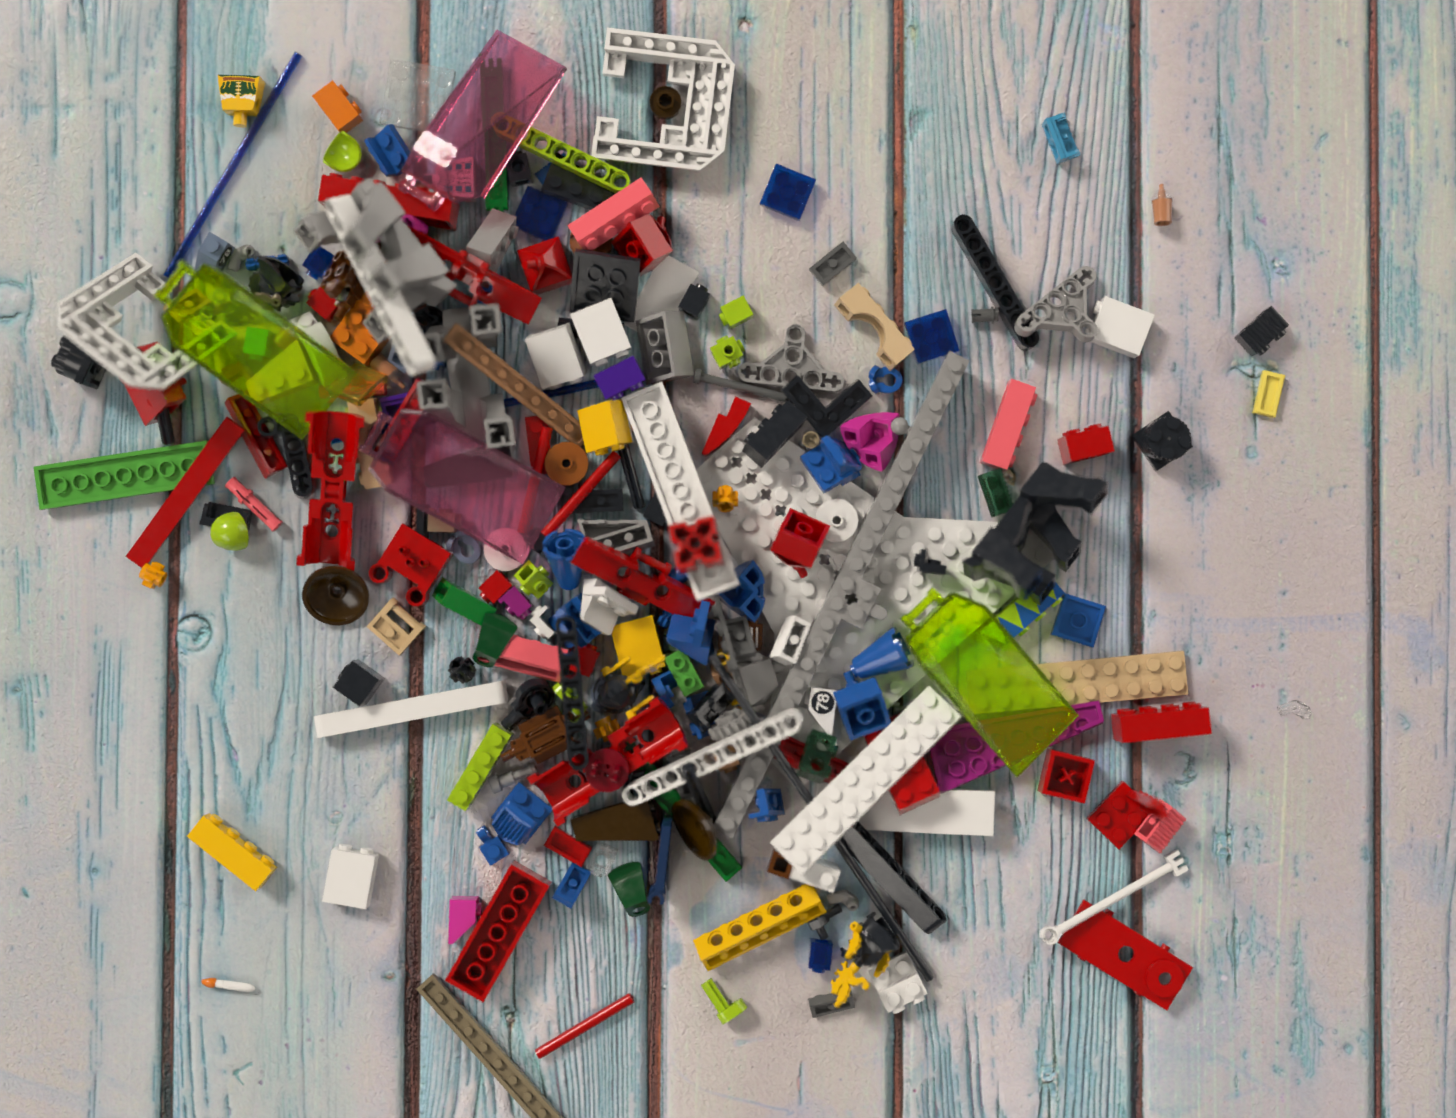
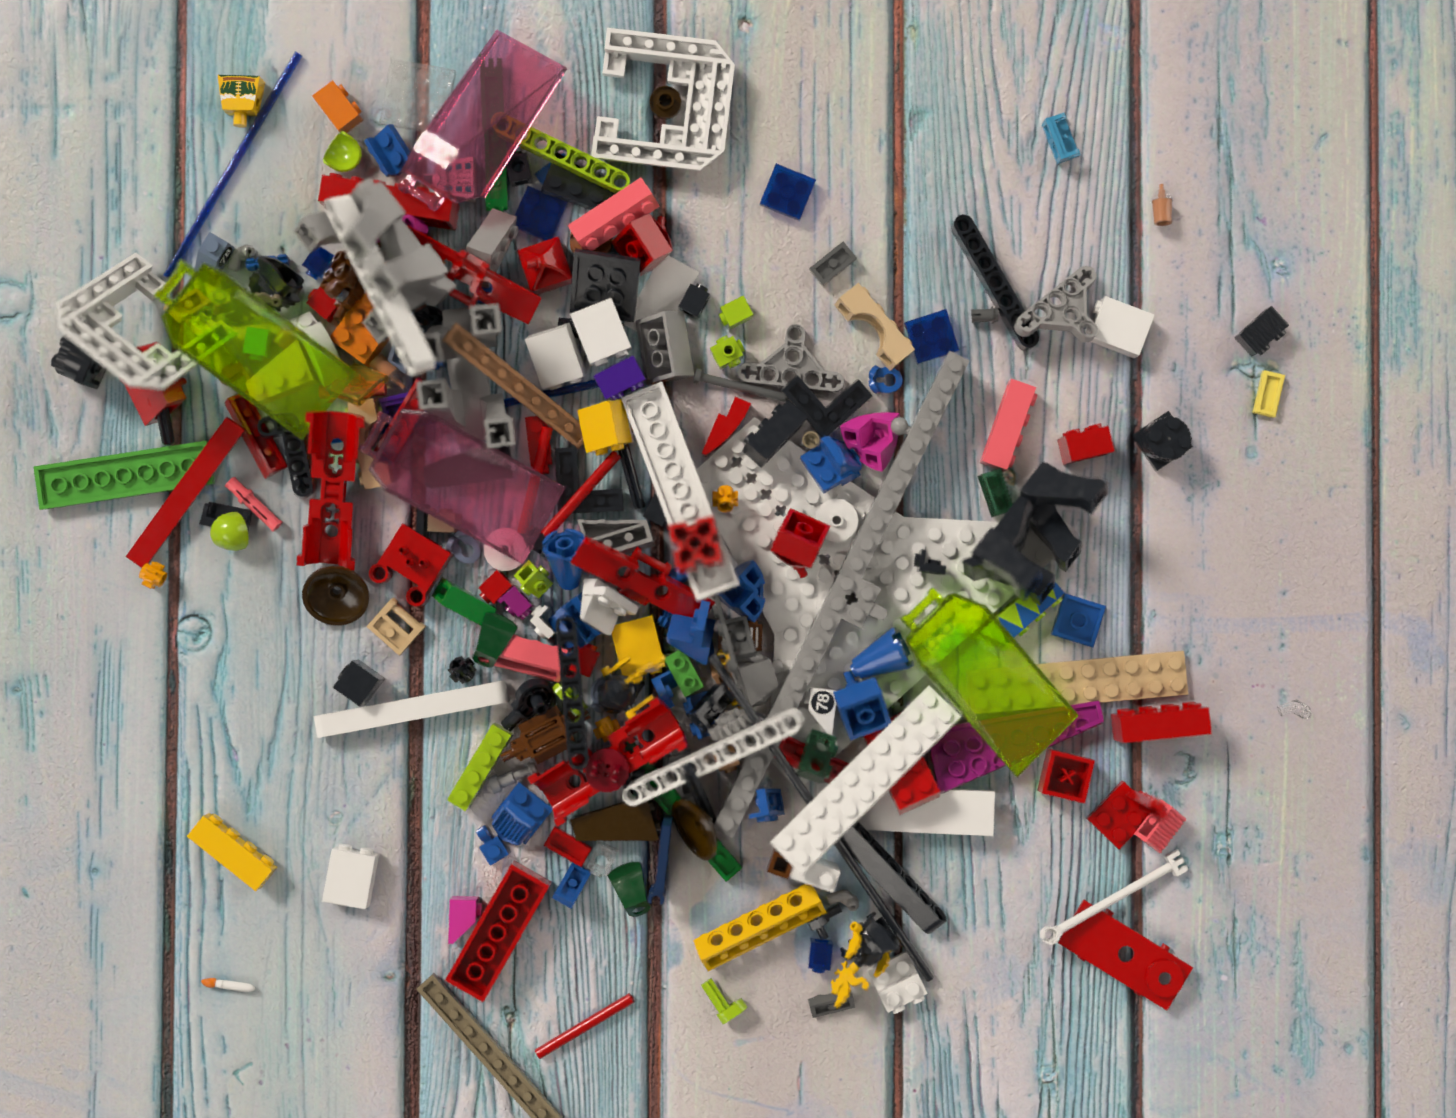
dark orange plate [545,442,589,486] -> none
white brick [769,615,811,666] -> none

